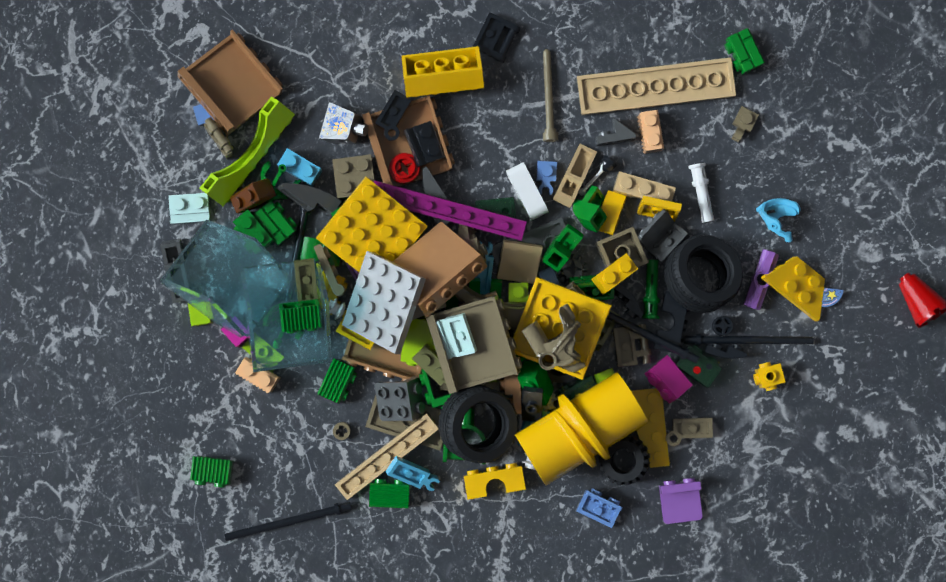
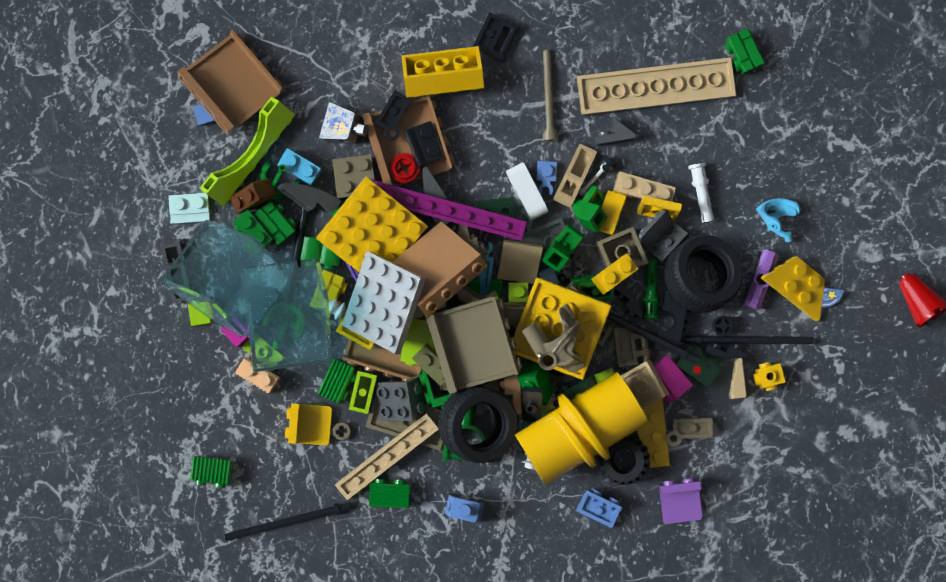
dark tan plate [204,117,234,160] -> none
green brick [279,299,322,334] -> none
olive hinge [294,258,318,301] -> none
dark tan plate [314,244,345,297] -> none
medium azure plate [386,456,440,491] -> none
light aqua plate [436,313,477,359] -> none
yellow arch [464,462,526,500] -> none
light nougat brick [637,110,664,154] -> none
dark tan plate [731,106,759,142] -> none
none -> yellow bracket [285,403,332,445]
none -> lime brick [349,371,378,414]
none -> medium blue torso [444,494,485,523]
none -> tan tile [621,360,669,409]
none -> tan slope [729,358,747,399]

